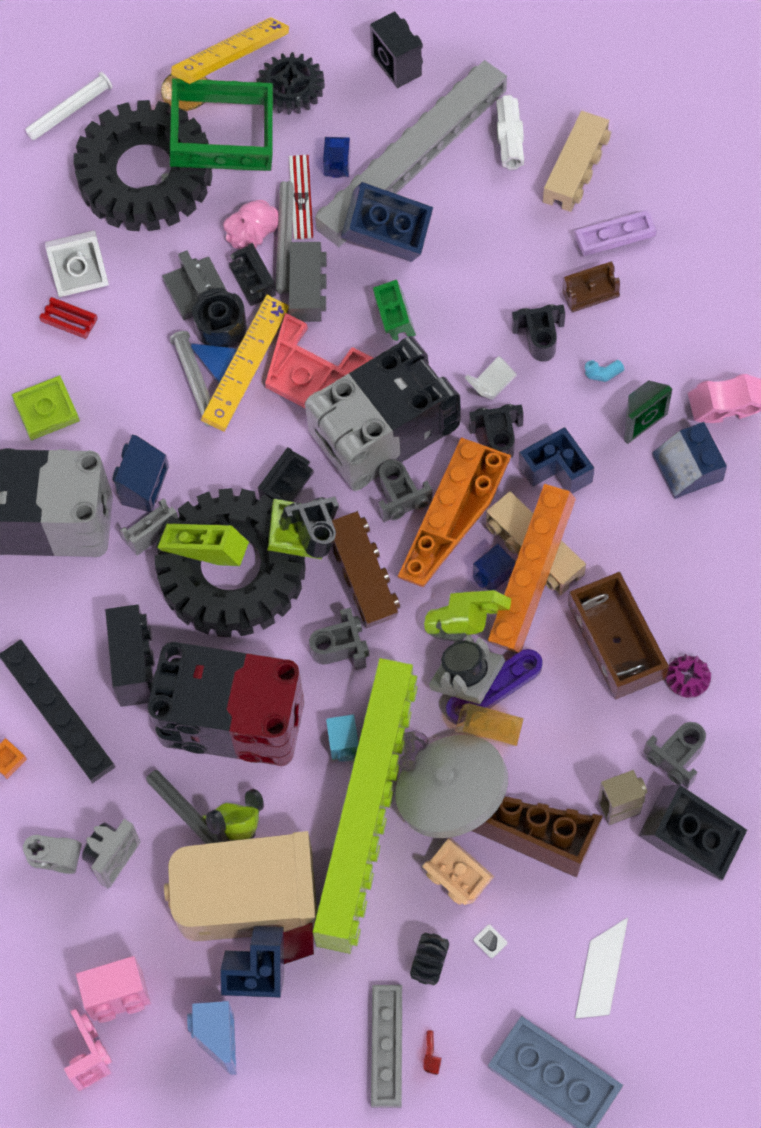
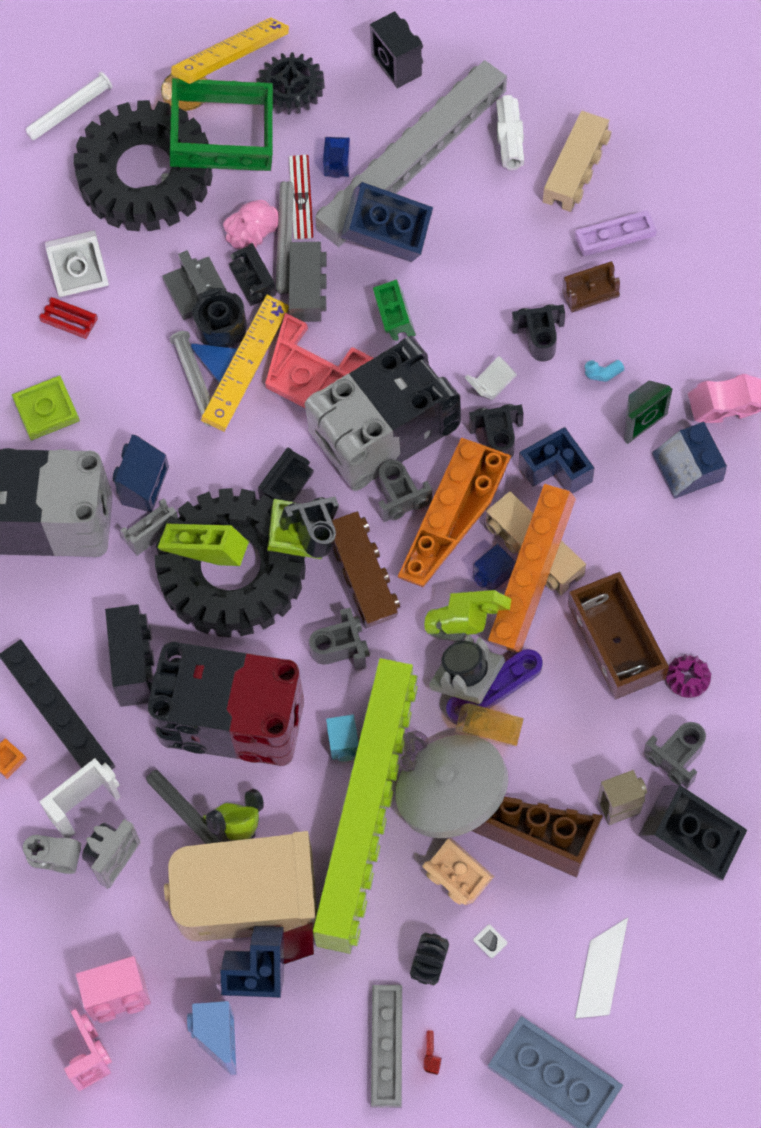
none -> white panel [40,759,121,838]

